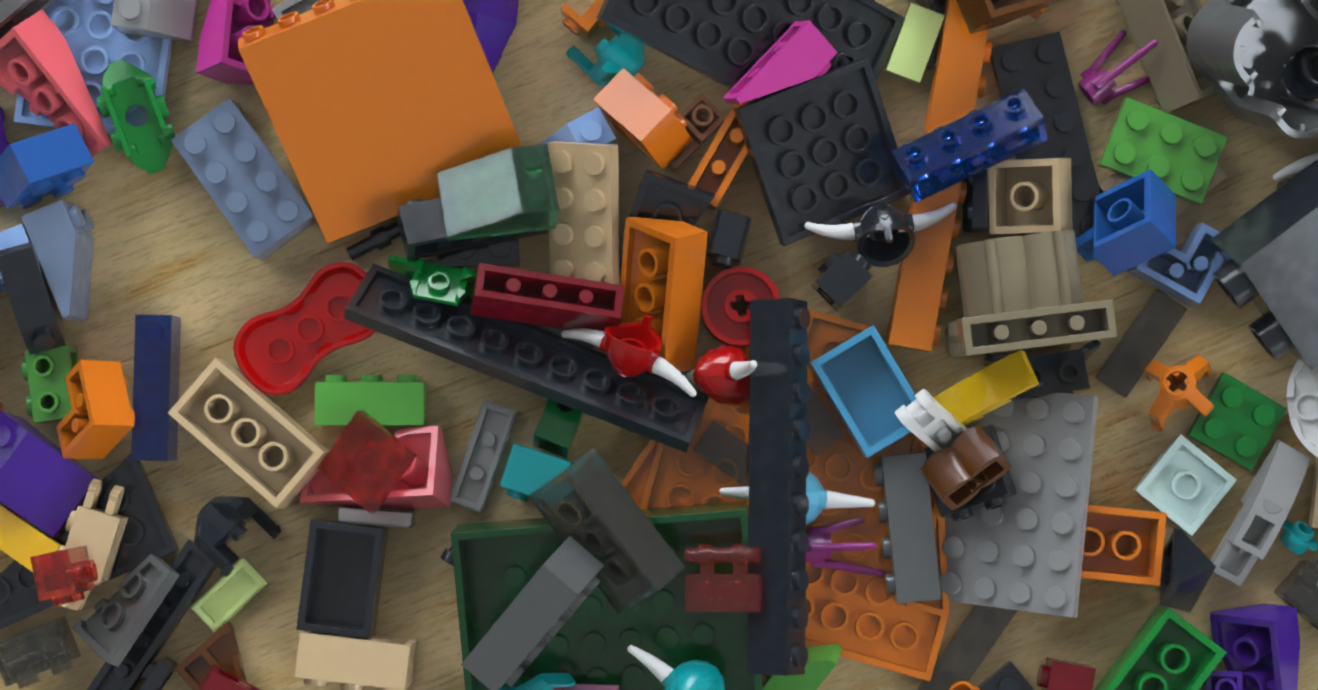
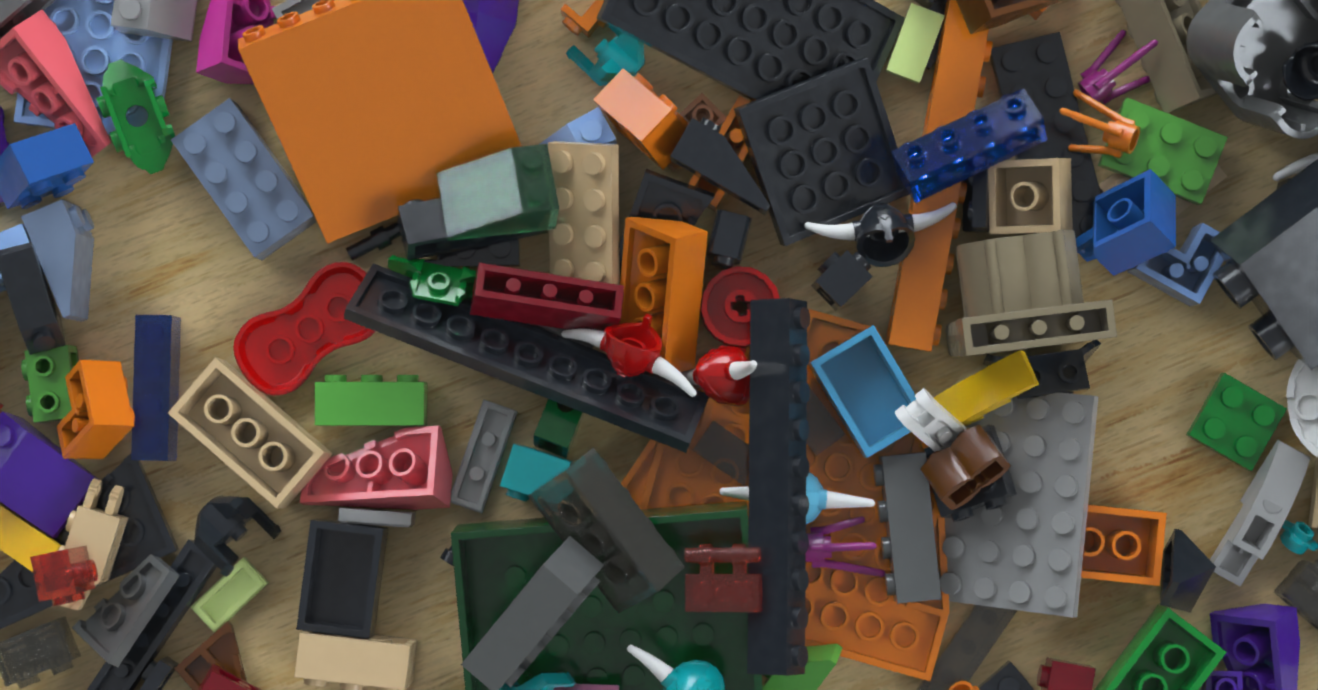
clear red plate [317,410,417,513] -> none
dark pink slope [722,20,838,104] -> none
clear smoke tile [1095,289,1187,398] -> none
light aqua plate [1133,434,1237,536] -> none
orange piece [1144,354,1214,432] -> none
none -> black slope [670,117,770,215]
none -> orange plant [1059,90,1140,158]

